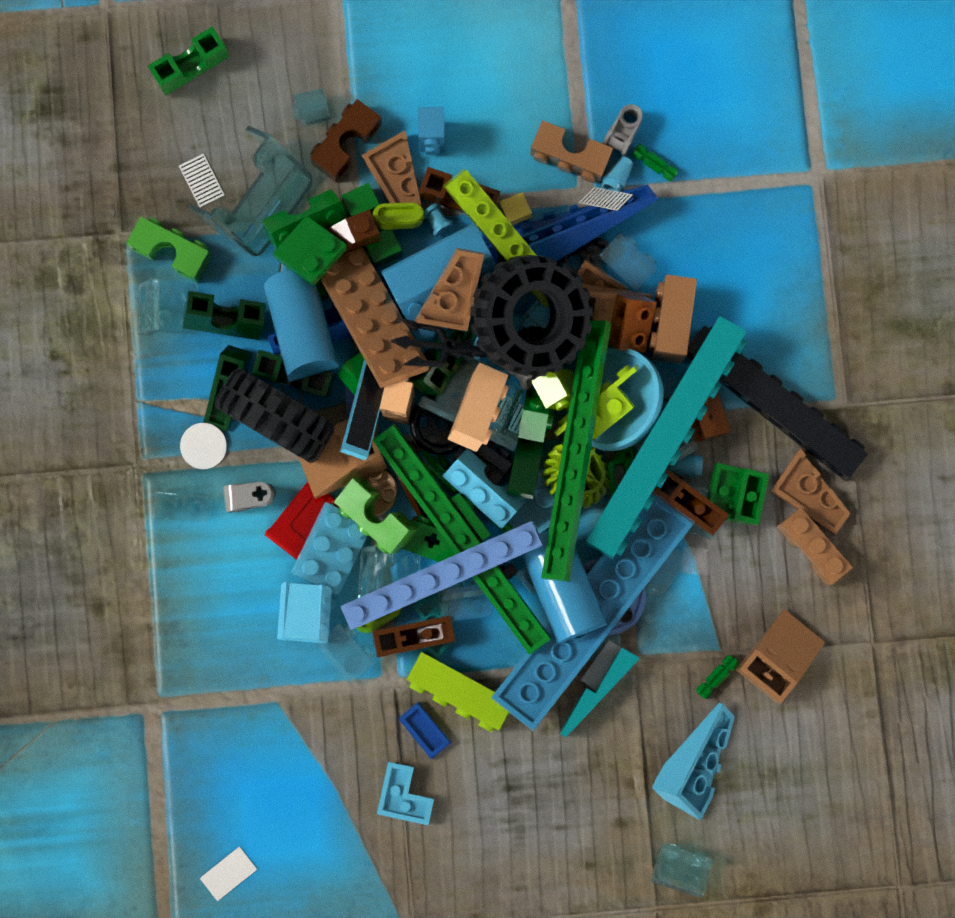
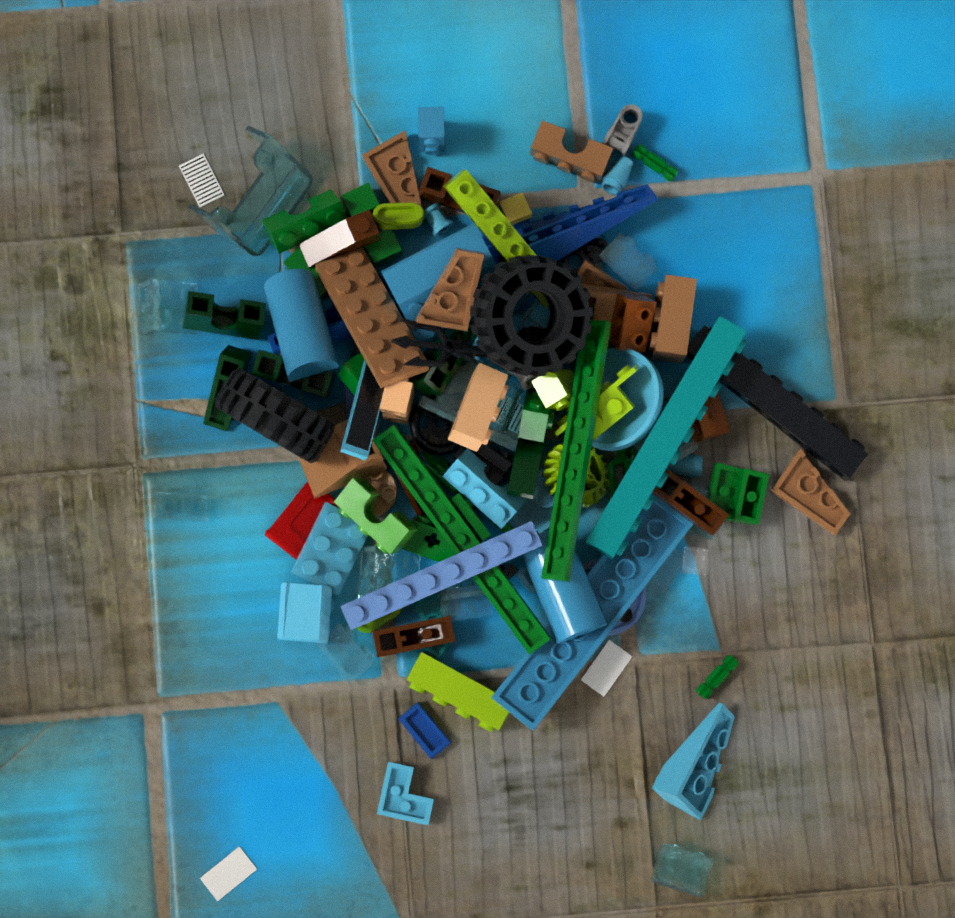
bright green arch [126,217,212,283] -> none
green arch [147,26,229,96] -> none
white sticker [180,423,227,469] -> none
light grey piece [223,482,275,513] -> none
green plate [273,216,347,287] -> none
clear light blue brick [291,88,331,126] -> none
reddish brown arch [310,99,382,182] -> none
teal slope [559,648,640,737] -> none
white sticker [579,187,633,211] -> none
medium nougat slope [736,609,825,703] -> none
medium nougat arch [776,507,853,586] -> none

